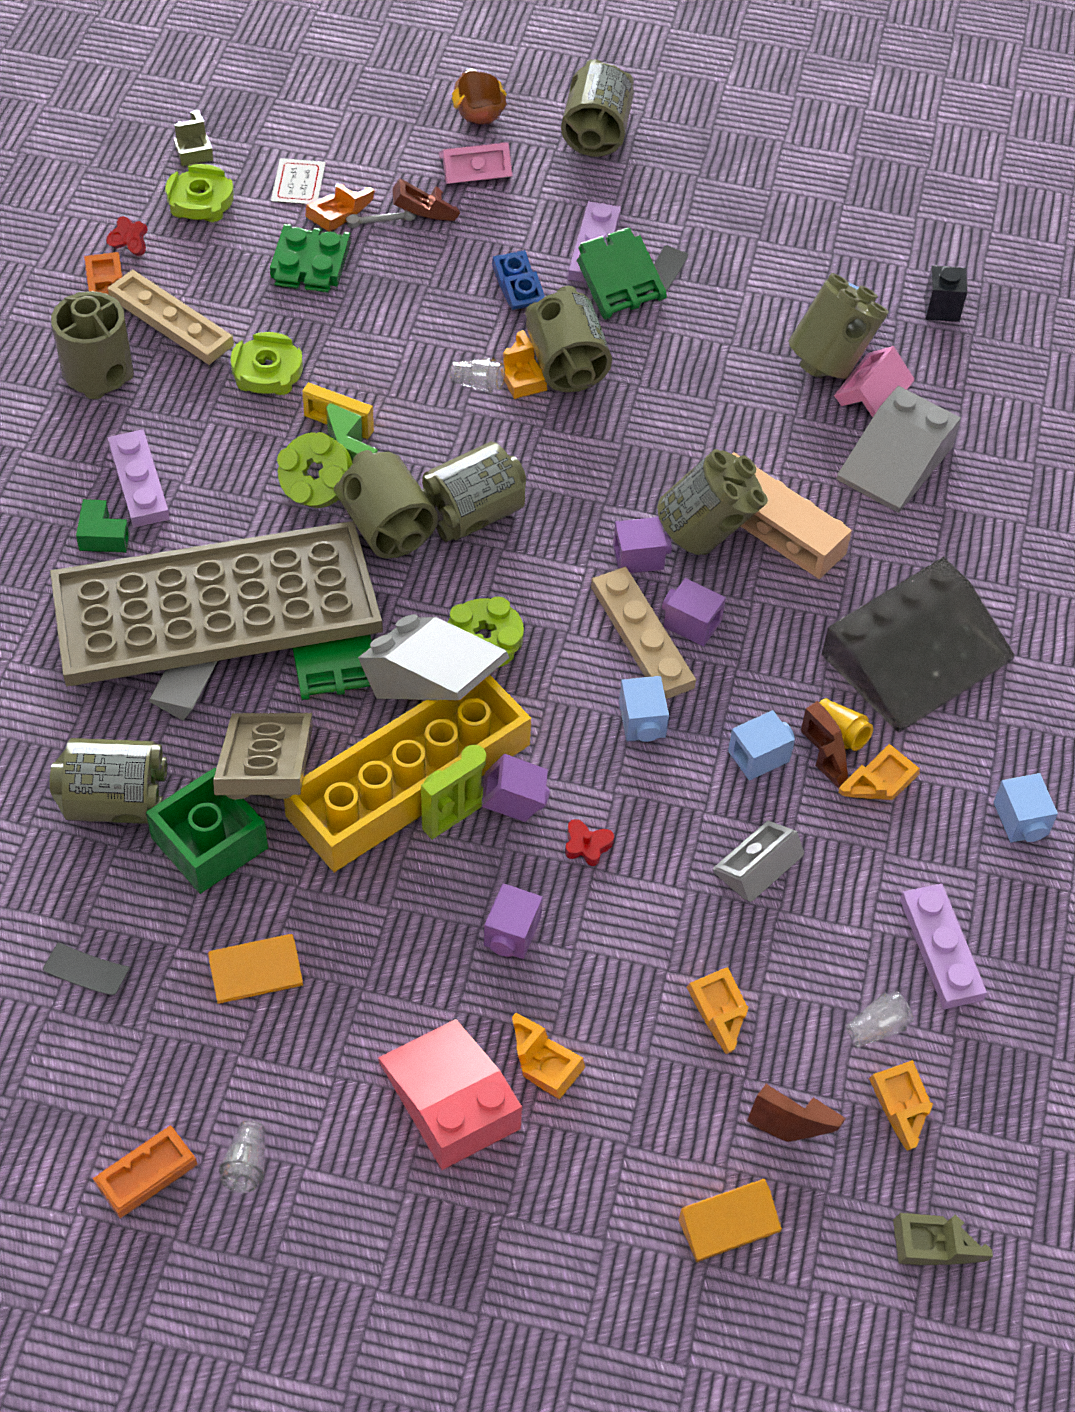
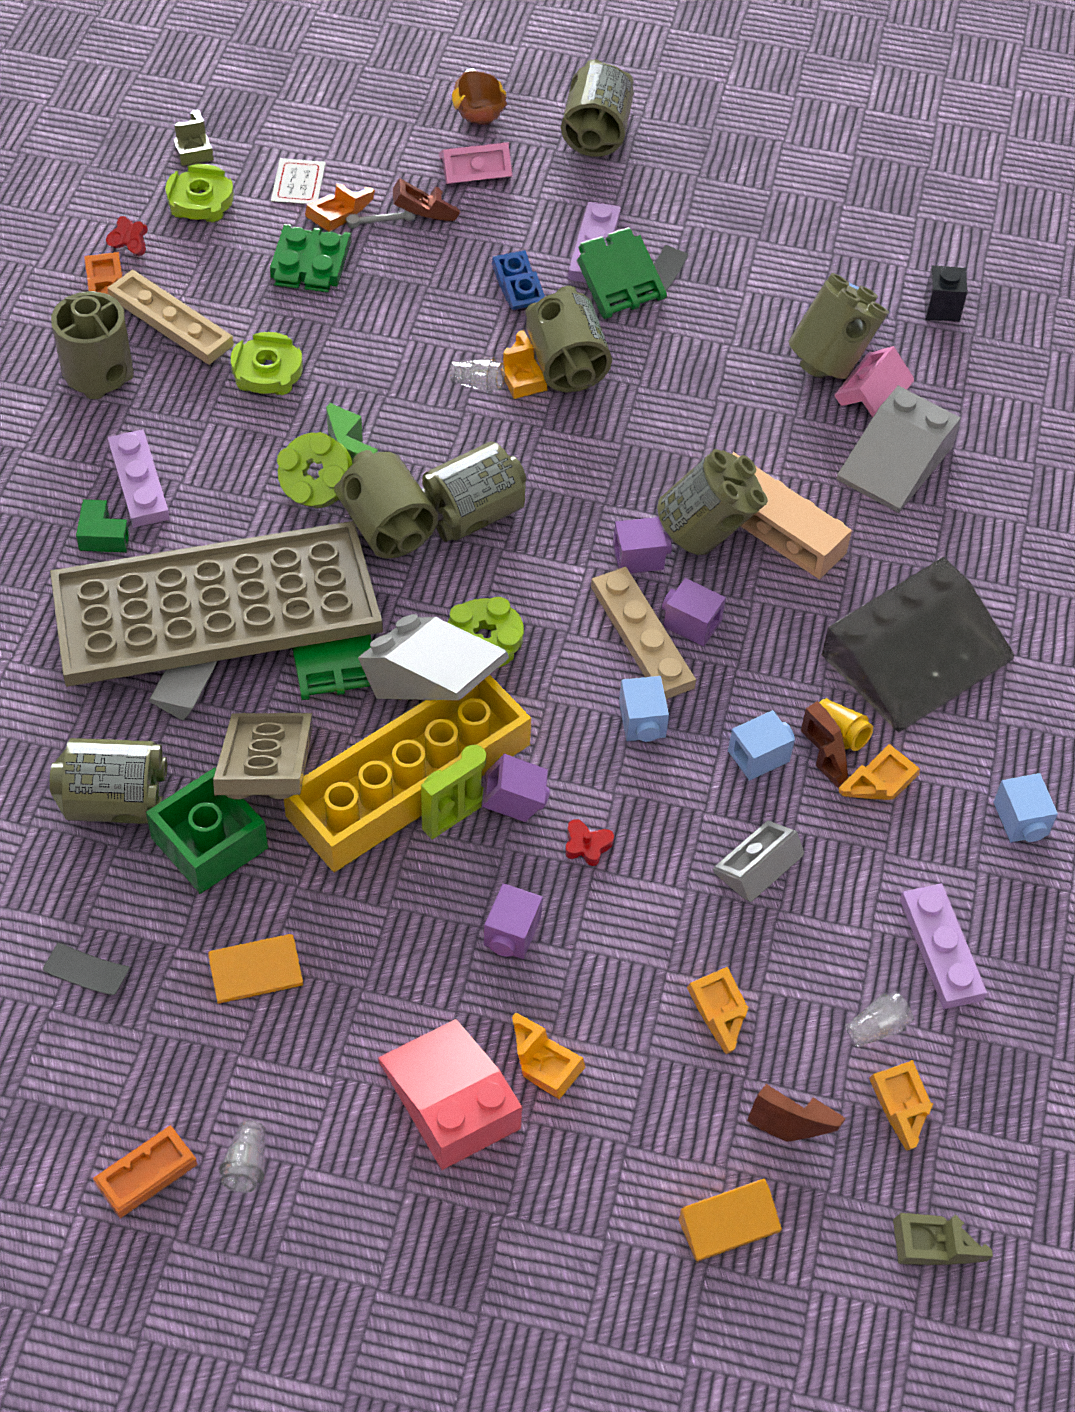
yellow tile [302,382,374,439] -> none

